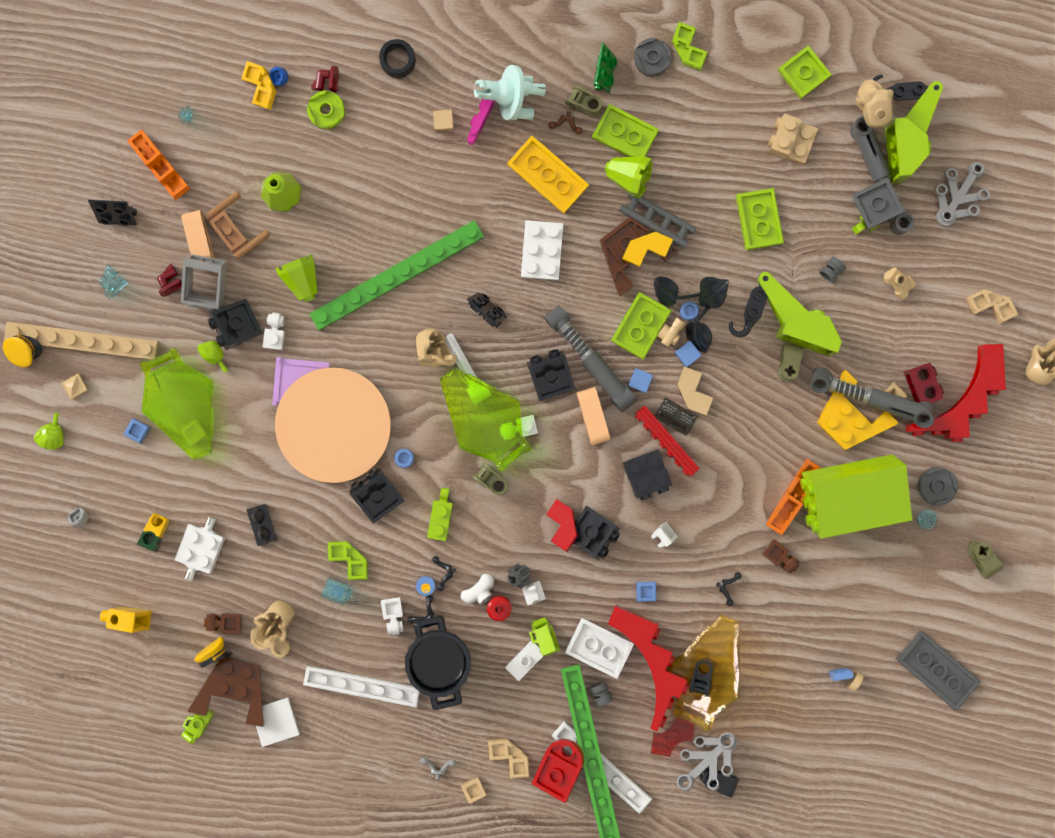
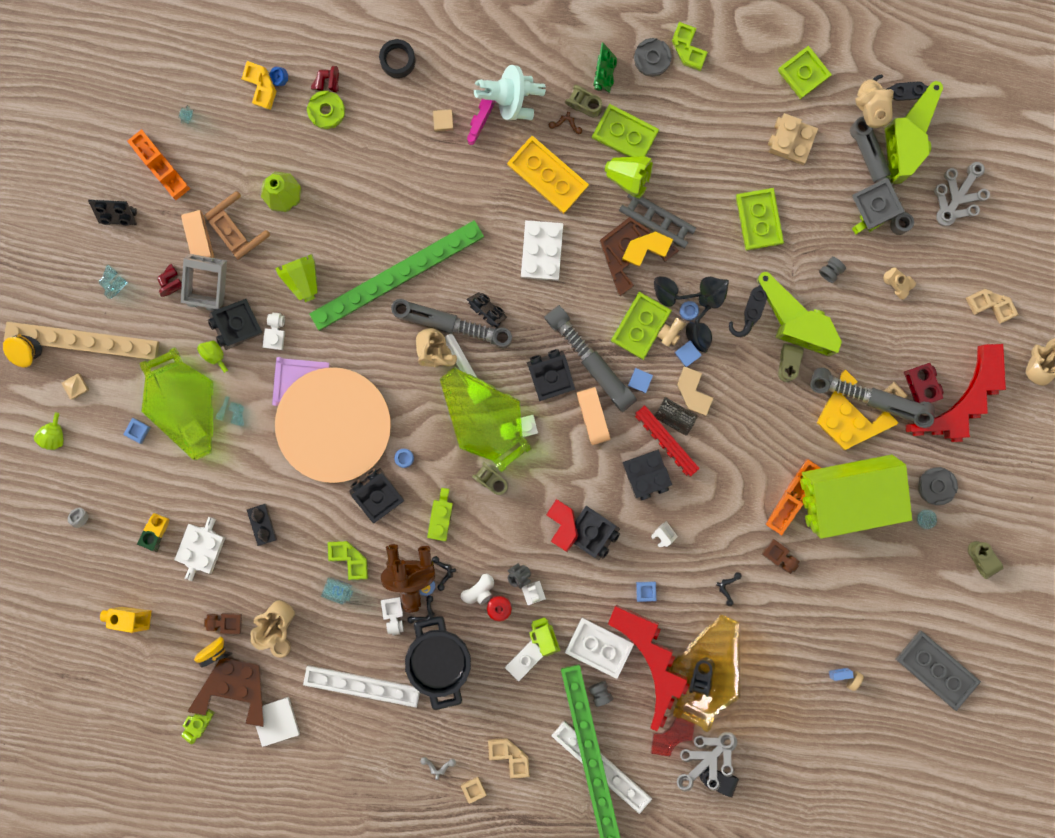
red tile [531,739,584,803] -> none
none -> clear light blue piece [214,396,244,426]
none -> reddish brown piece [381,544,435,613]
none -> dark grey piece [391,299,512,349]

